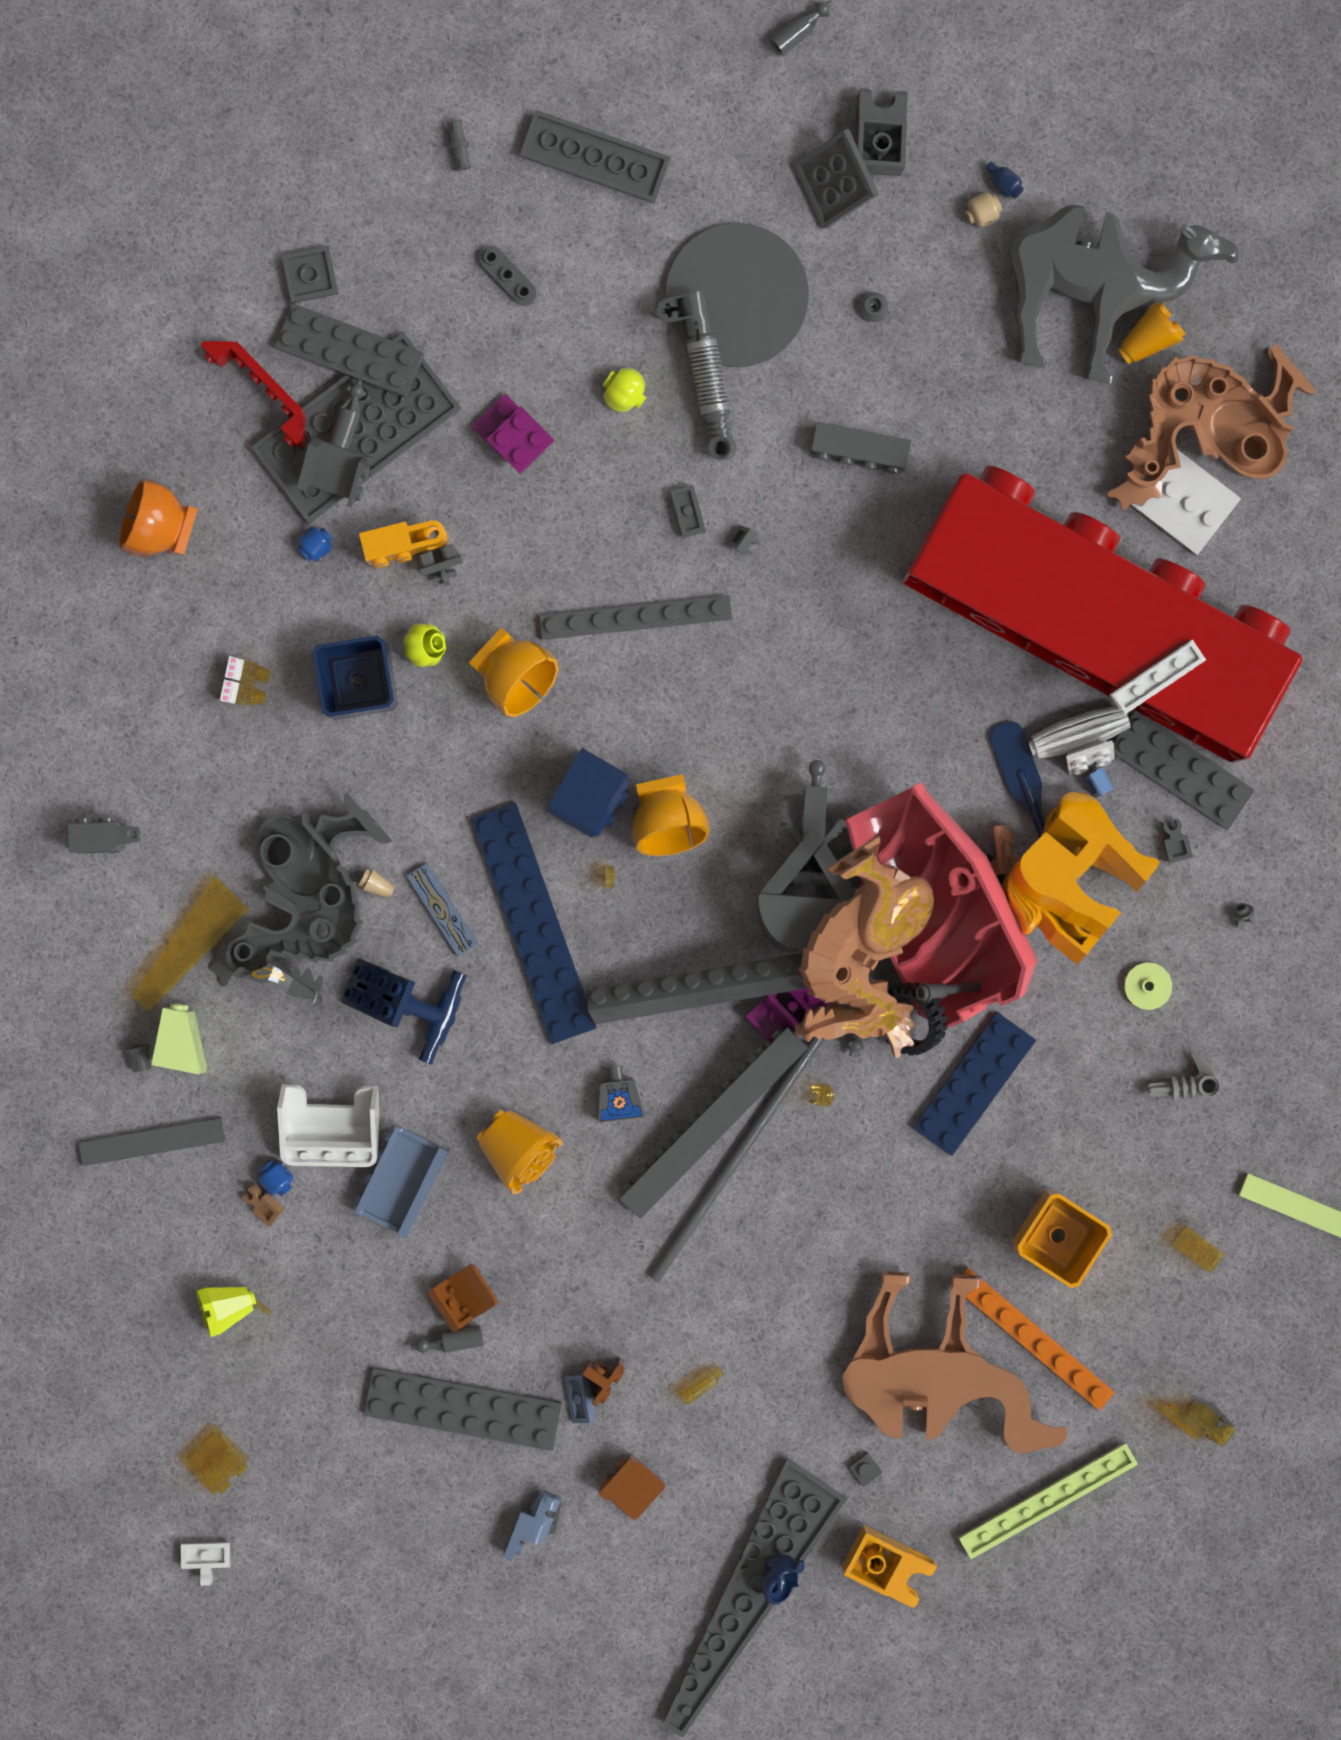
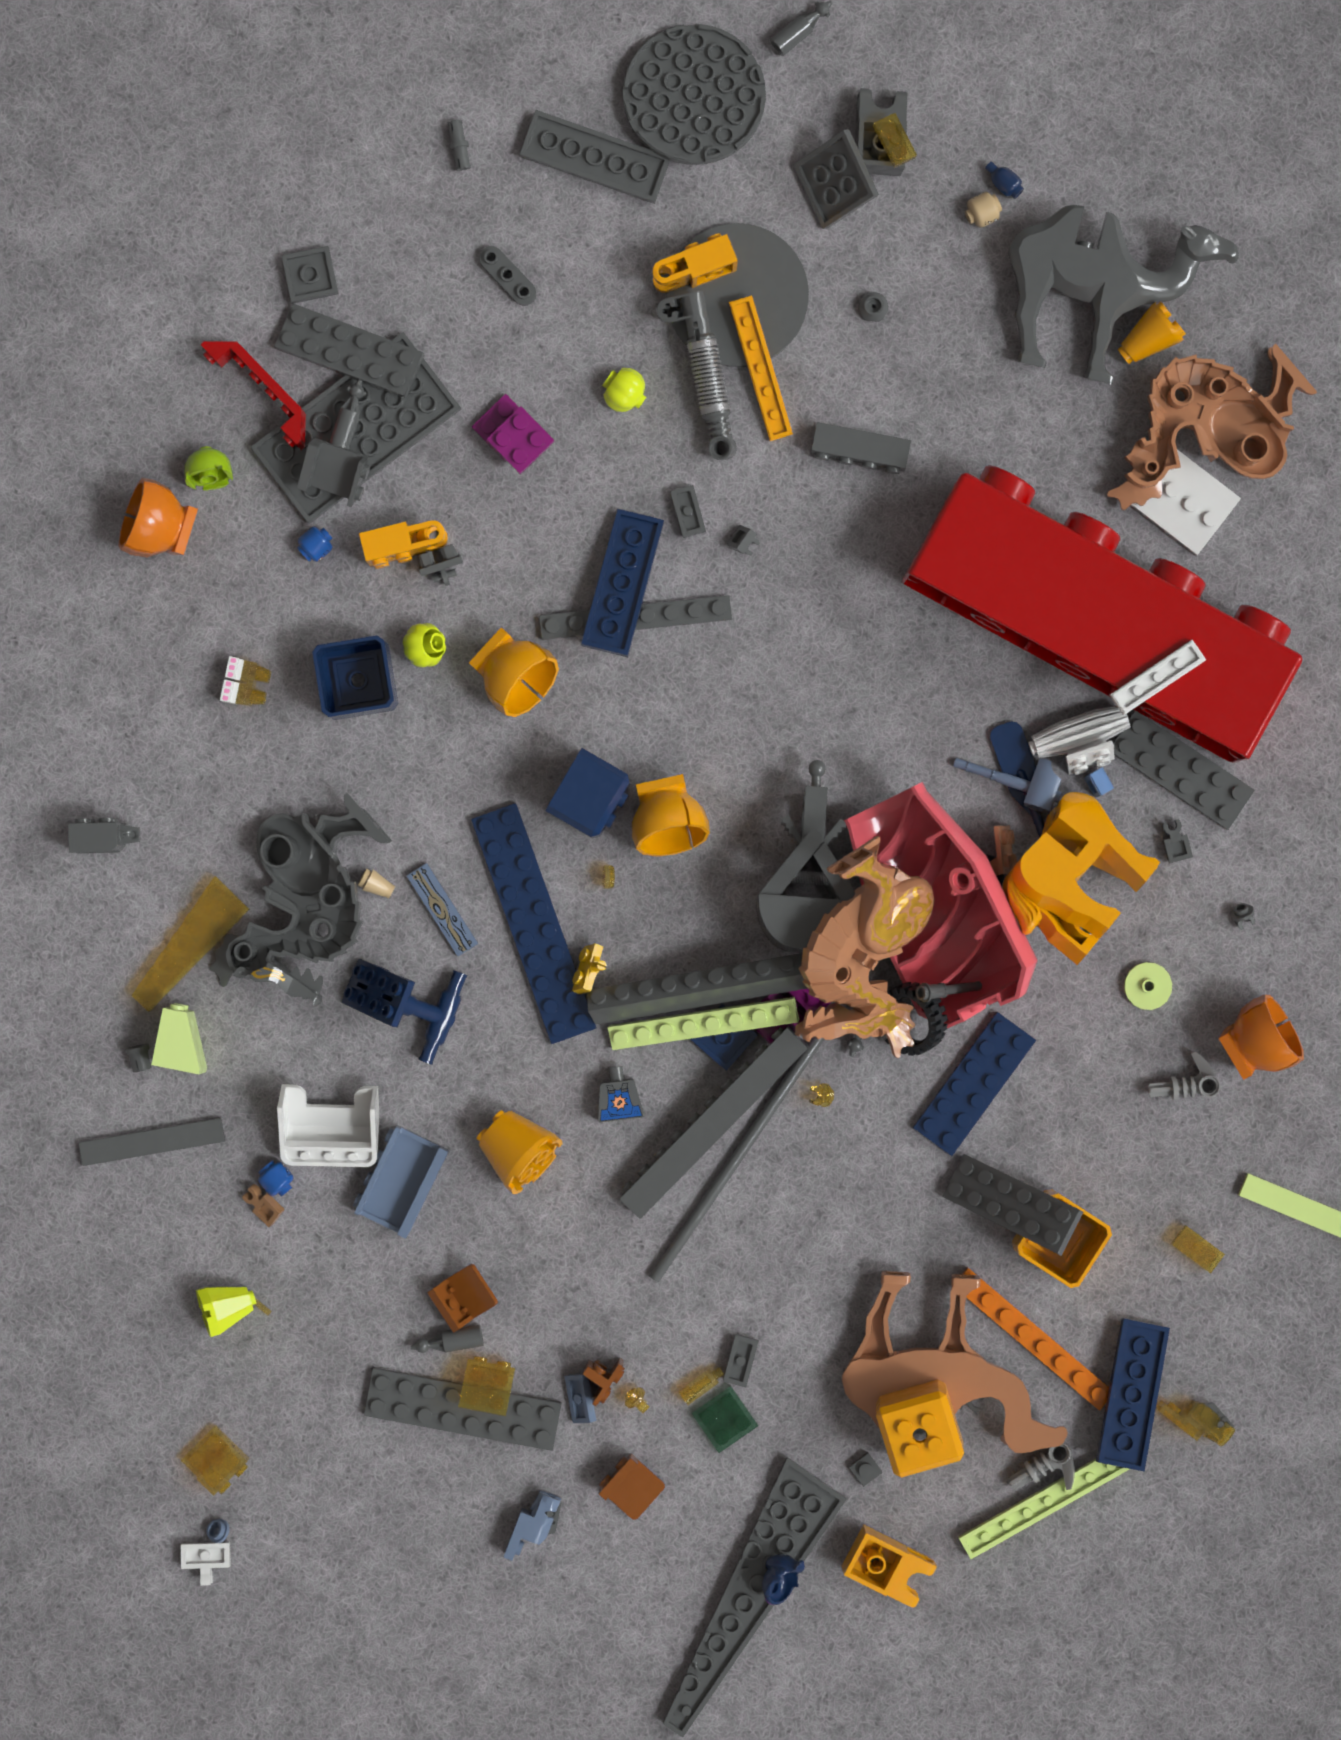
none -> lime cylinder [184,446,233,491]
none -> sand blue plate [206,1519,229,1543]
none -> clear yellow plate [458,1356,515,1417]
none -> yellow plate [572,943,607,994]
none -> dark blue plate [581,509,664,658]
none -> yellowish green plate [608,997,799,1050]
none -> dark grey tile [623,24,766,165]
none -> clear yellow plate [625,1387,650,1413]
none -> light orange brick [653,233,738,293]
none -> dark blue plate [690,1004,758,1071]
none -> clear green plate [692,1385,758,1453]
none -> dark grey plate [723,1334,759,1388]
none -> light orange tile [729,295,793,441]
none -> clear yellow plate [873,113,917,168]
none -> light orange plate [876,1379,964,1478]
none -> dark grey plate [942,1154,1083,1256]
none -> sand blue piece [953,758,1062,814]
none -> light grey piece [1007,1443,1075,1490]
none -> dark blue plate [1096,1318,1170,1472]
none -> orange plate [1218,995,1304,1080]

